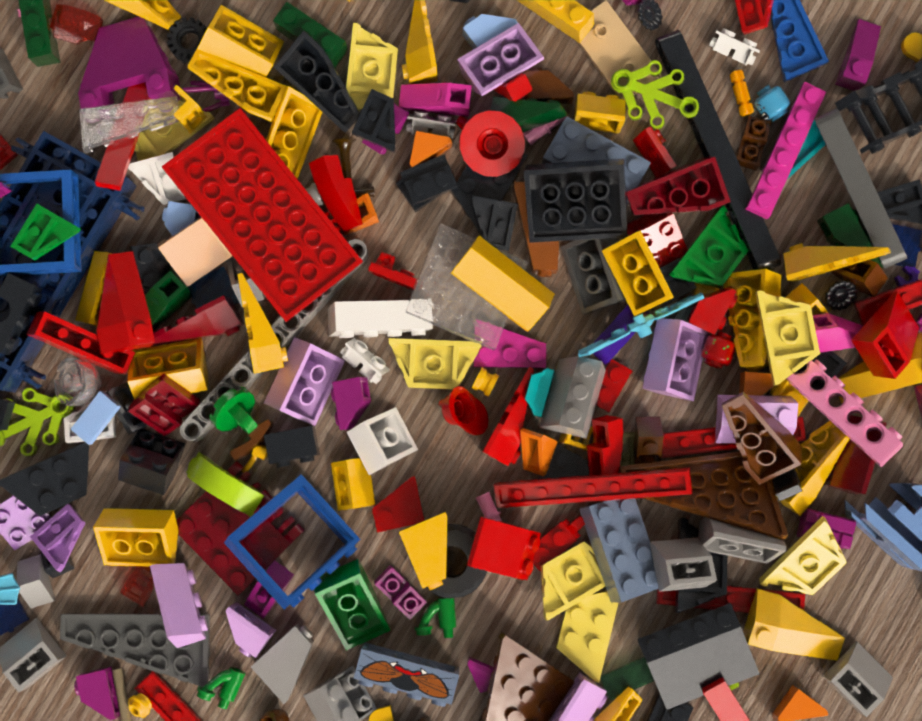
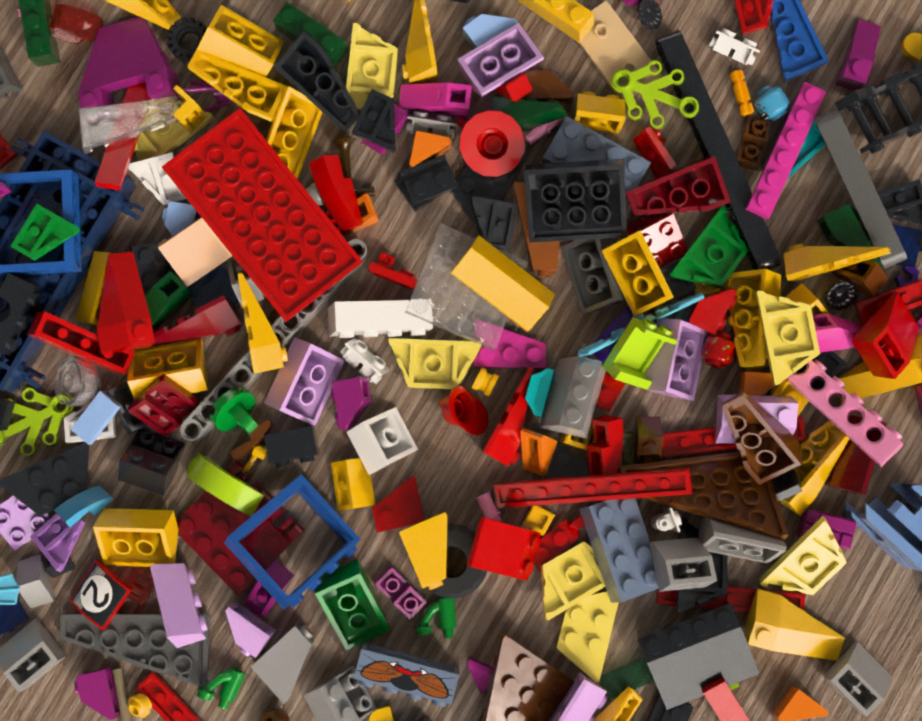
none -> dark azure slope [54,485,114,527]
none -> slope [69,559,134,630]
none -> yellow tile [522,505,555,536]
none -> lime panel [602,317,678,390]
none -> white hinge [650,507,682,532]

